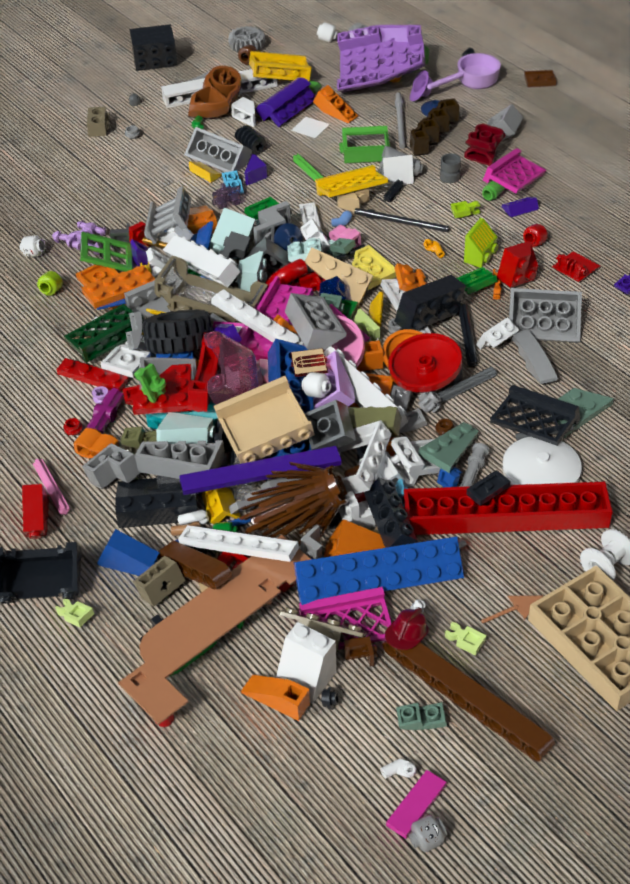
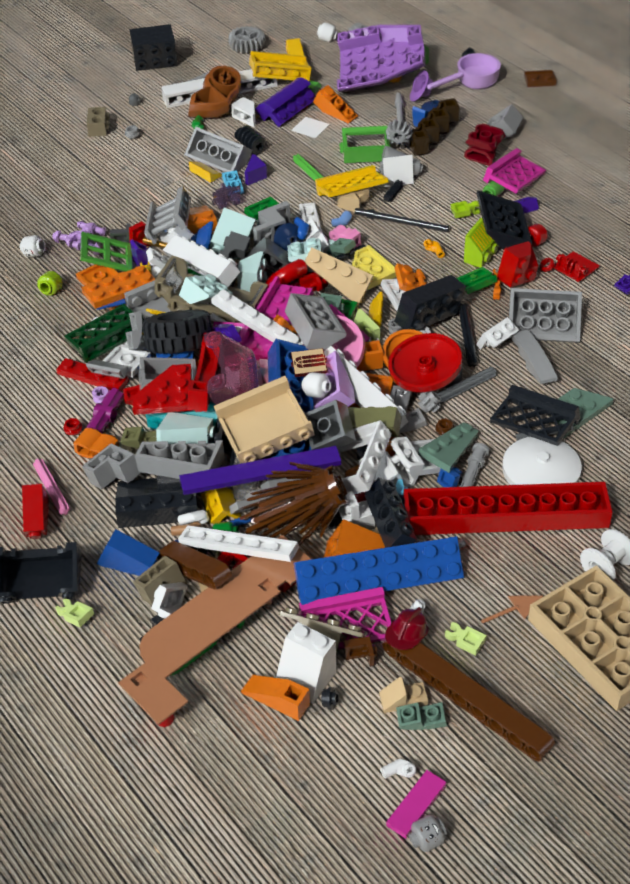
bright green hips [134,363,166,403] -> none
reddish brown head [238,45,258,65] -> none
light grey panel [300,524,322,559] -> none
clear blue brick [319,276,347,300] -> none
dark grey wheel [440,153,461,183] -> none
black plate [466,470,511,506] -> none
none -> light grey slope [86,360,128,379]
none -> white bracket [151,582,188,618]
none -> light aqua slope [179,274,233,304]
none -> yellow beam [286,38,304,56]
none -> blue arm [294,217,309,240]
none -> tan slope [379,677,428,713]
none -> light grey gear [386,119,412,145]
none -> blue slope [412,106,429,127]
none -> black slope [476,190,532,250]
none -> red piece [540,258,555,272]

